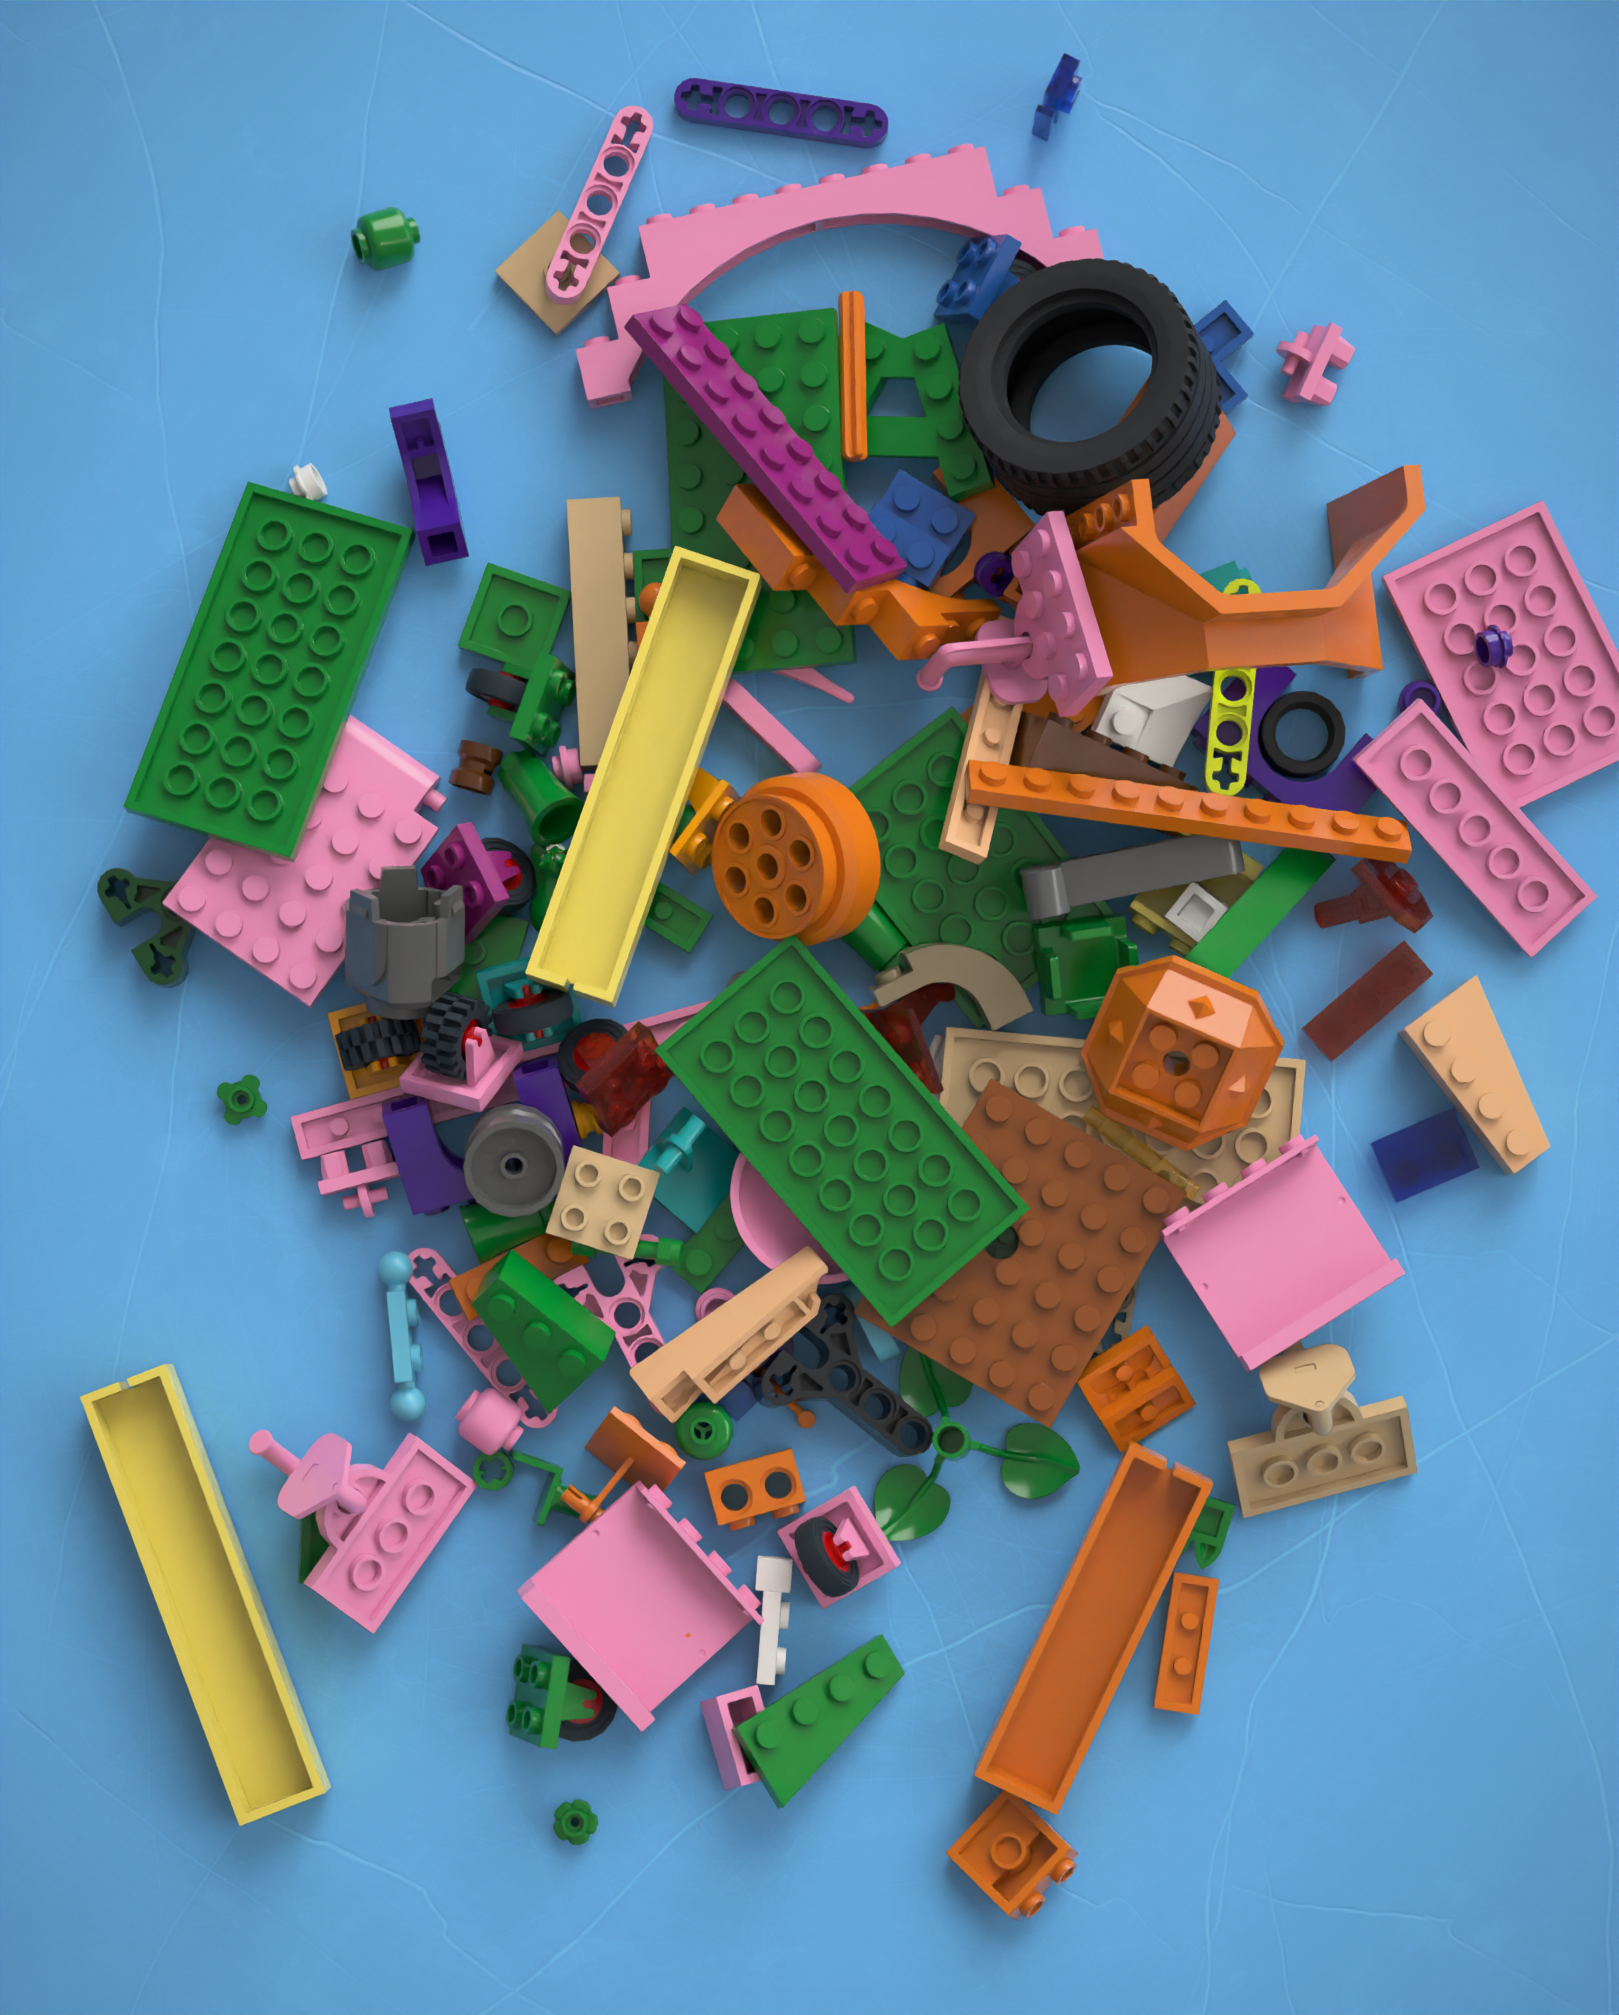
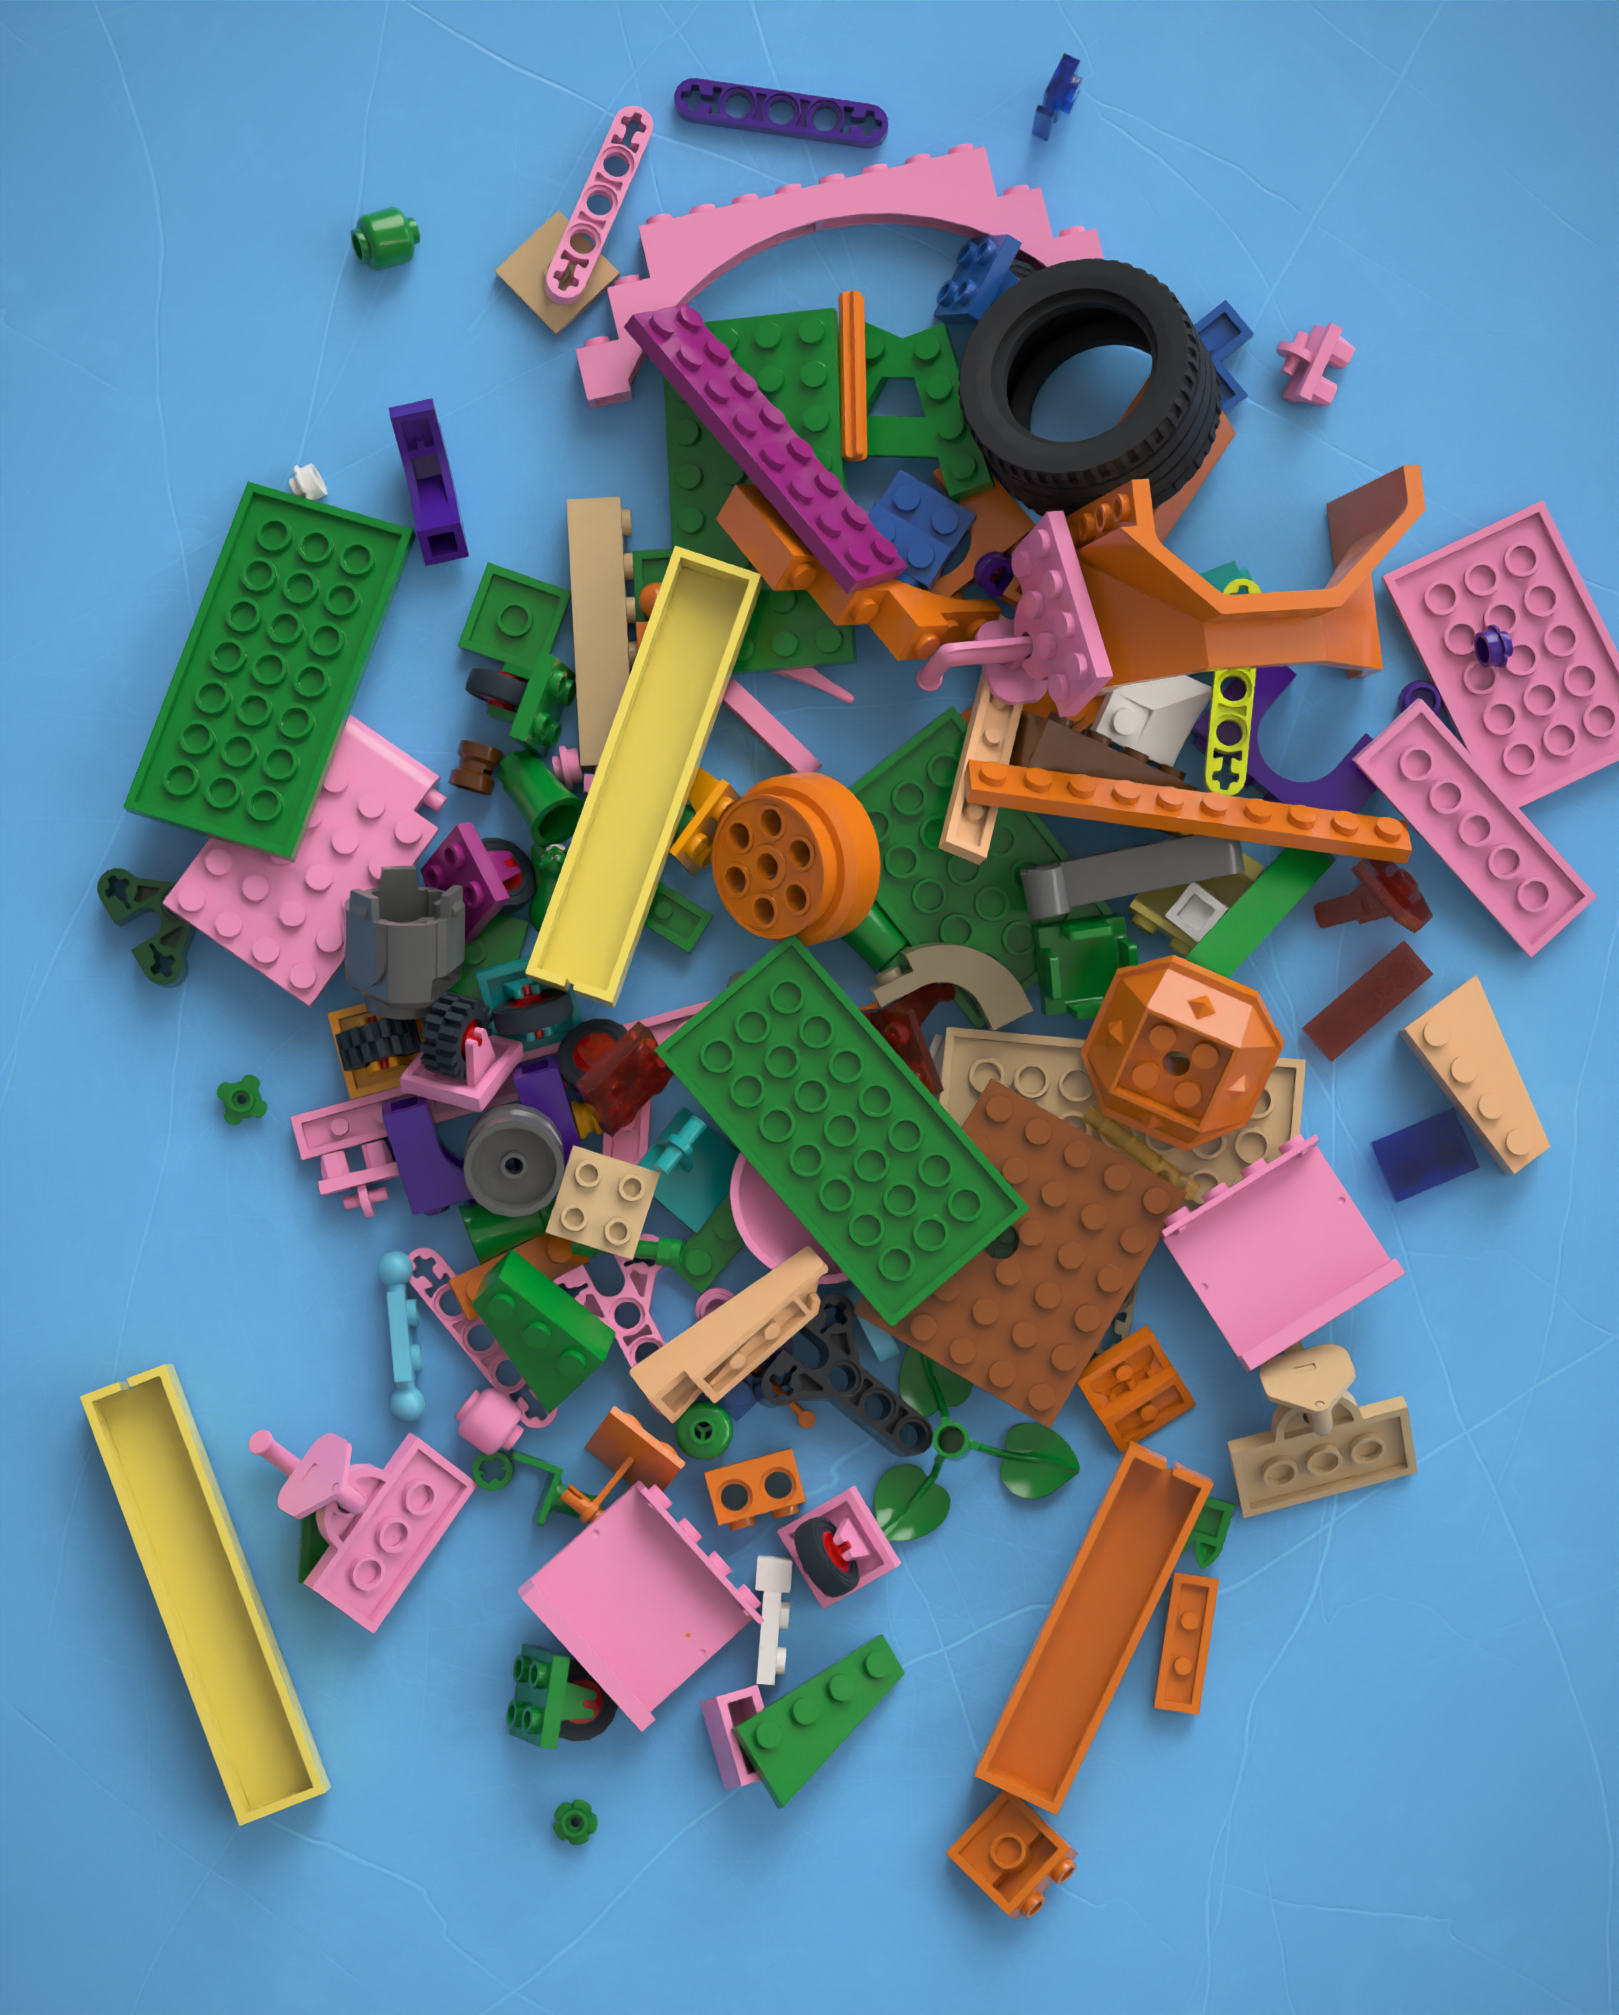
black tyre [1258,691,1346,779] -> none

